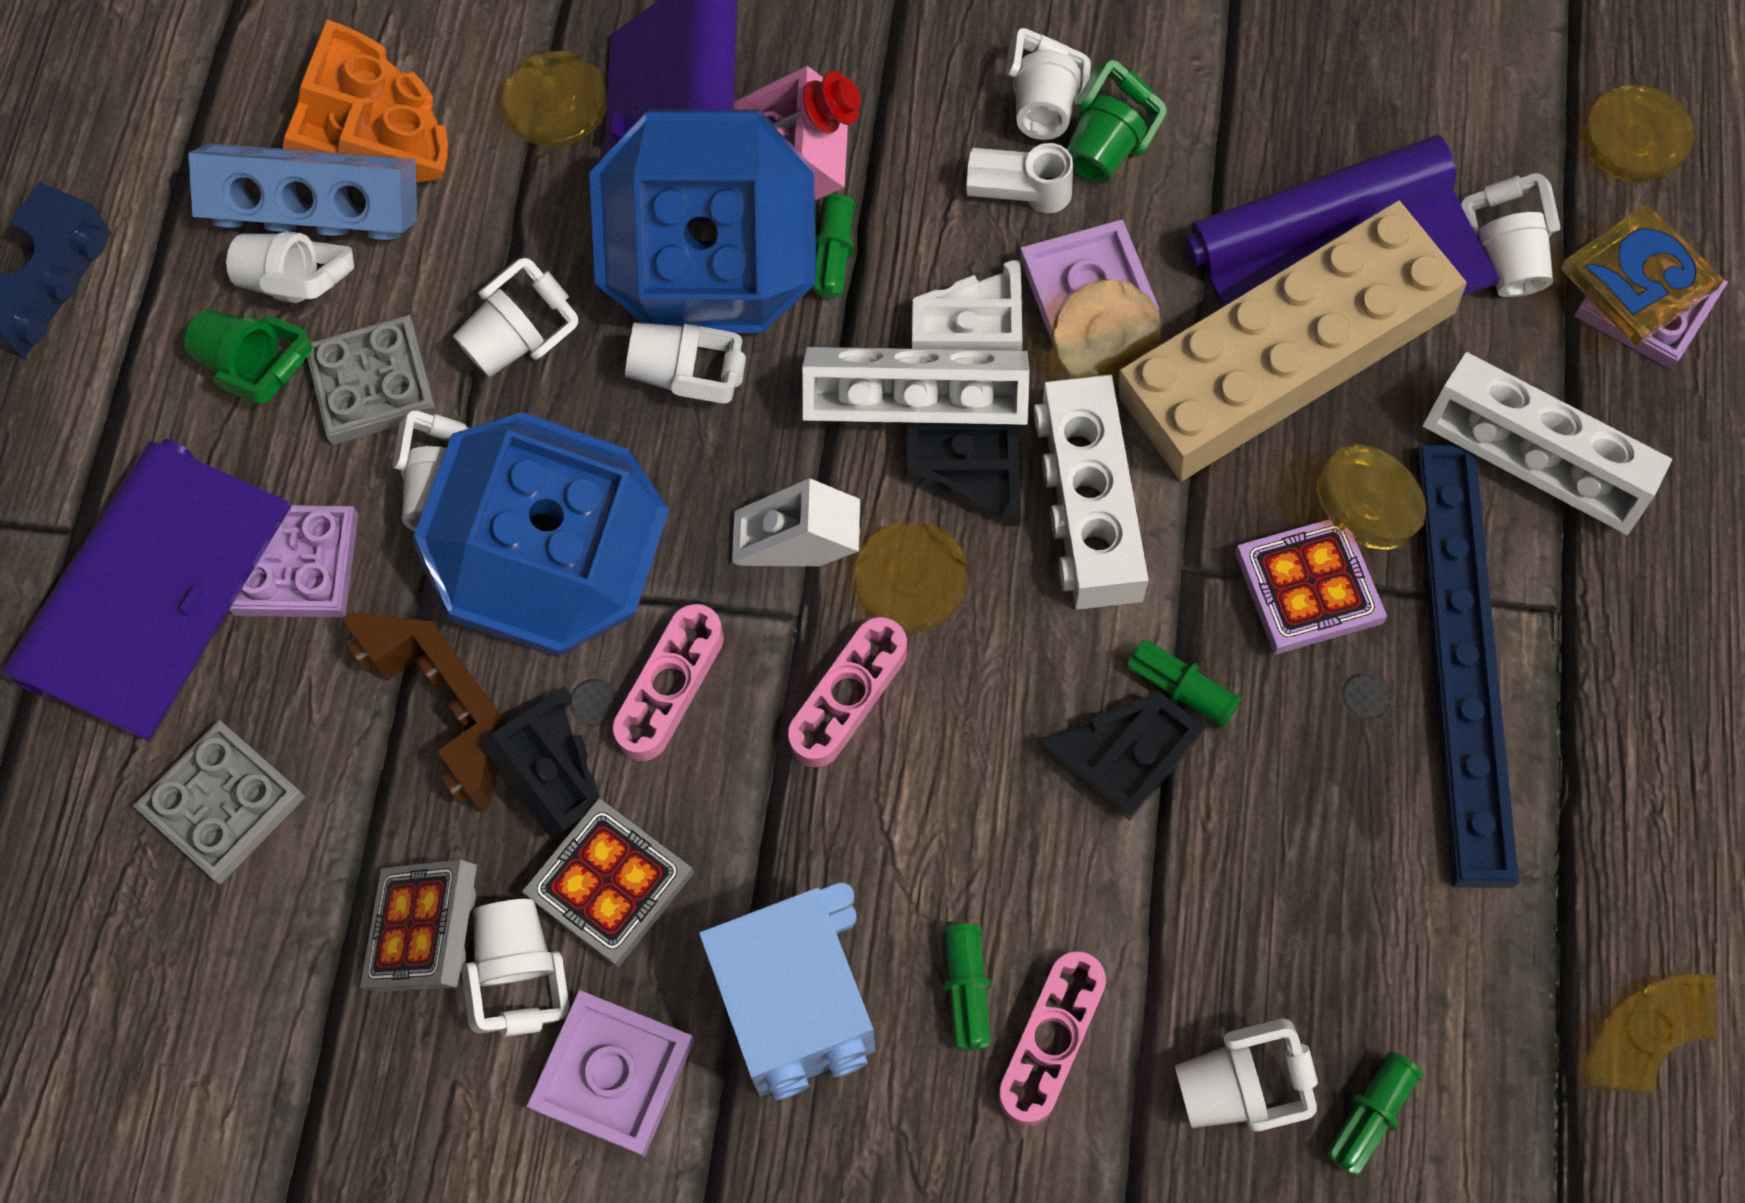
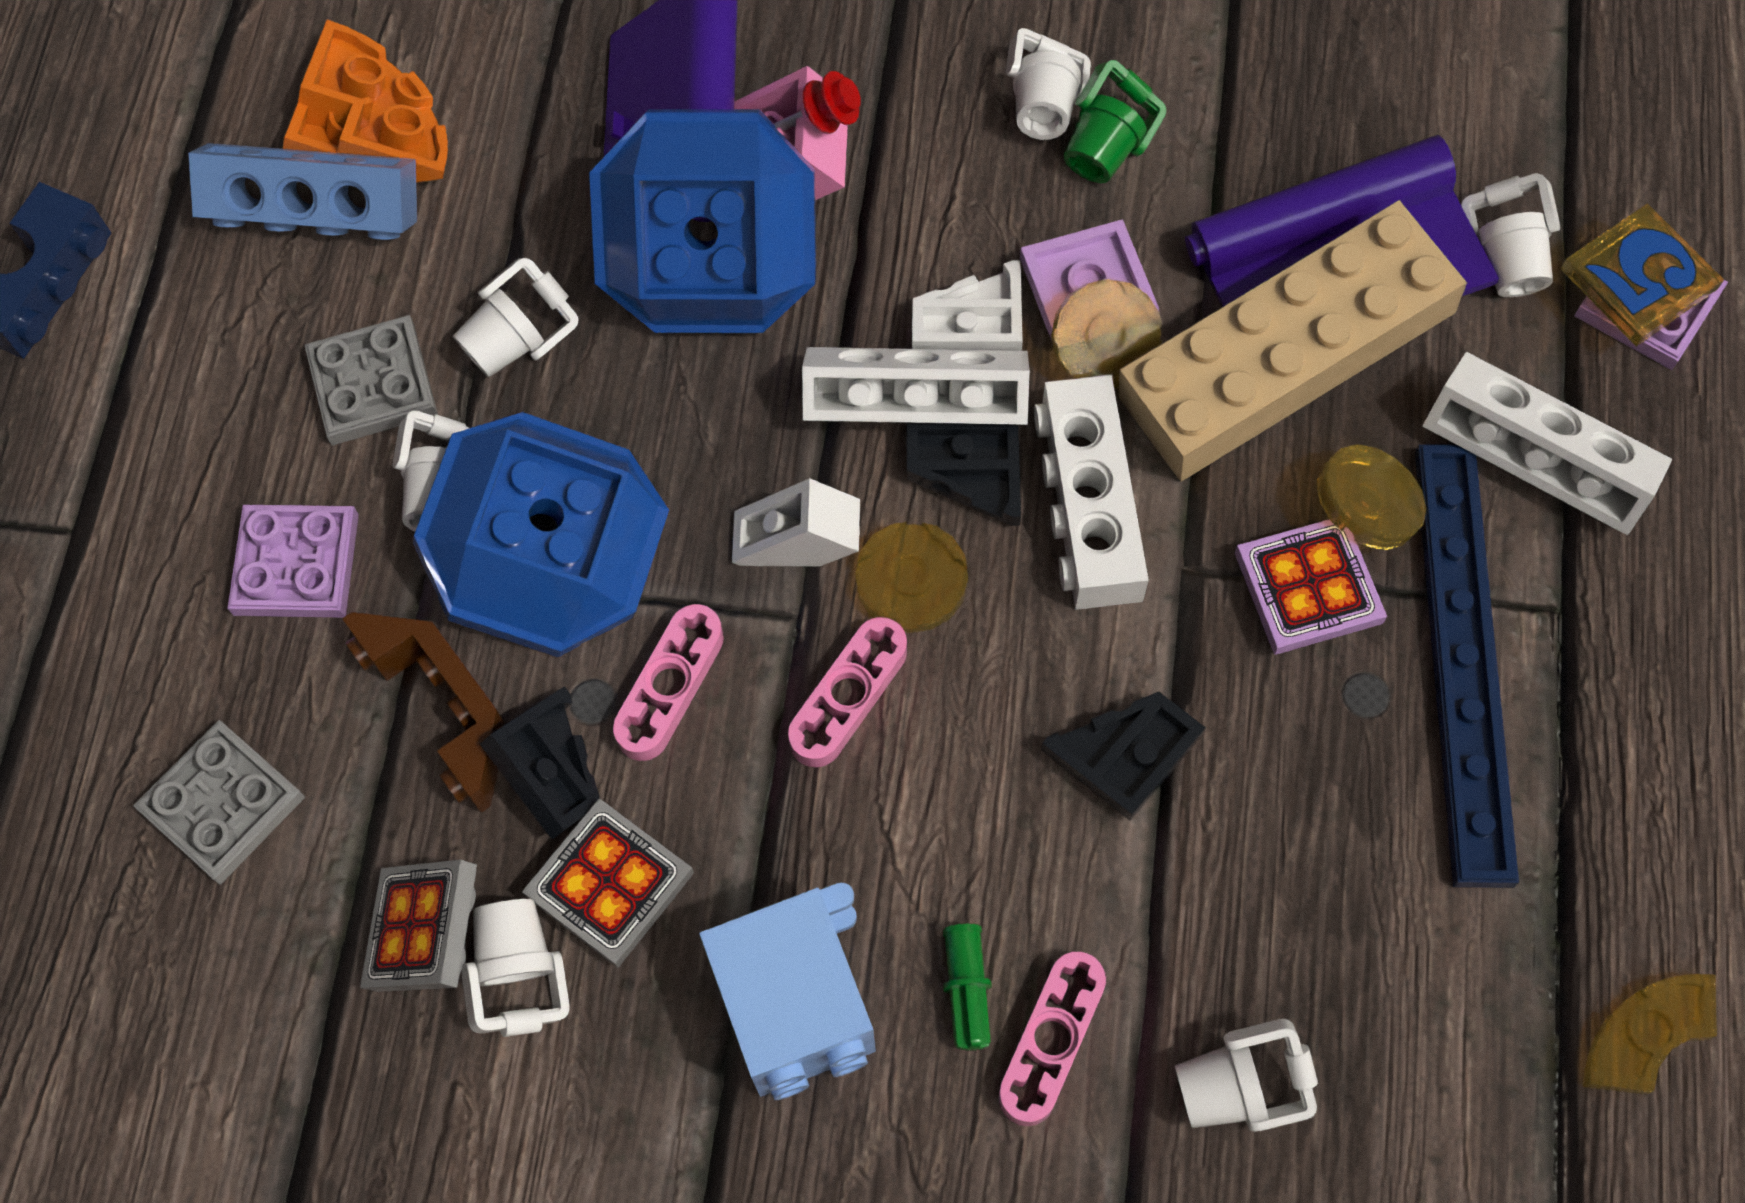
dark purple door [0,439,292,742] -> none
green piece [184,309,313,404] -> none
white piece [226,231,355,303] -> none
clear yellow tile [503,51,607,147] -> none
lavender plate [527,990,695,1158] -> none
white piece [625,322,746,403] -> none
green axle [812,194,856,300] -> none
white piece [967,143,1073,213] -> none
green axle [1127,640,1242,729] -> none
green axle [1327,1052,1424,1175] -> none
clear yellow tile [1583,85,1695,183] -> none

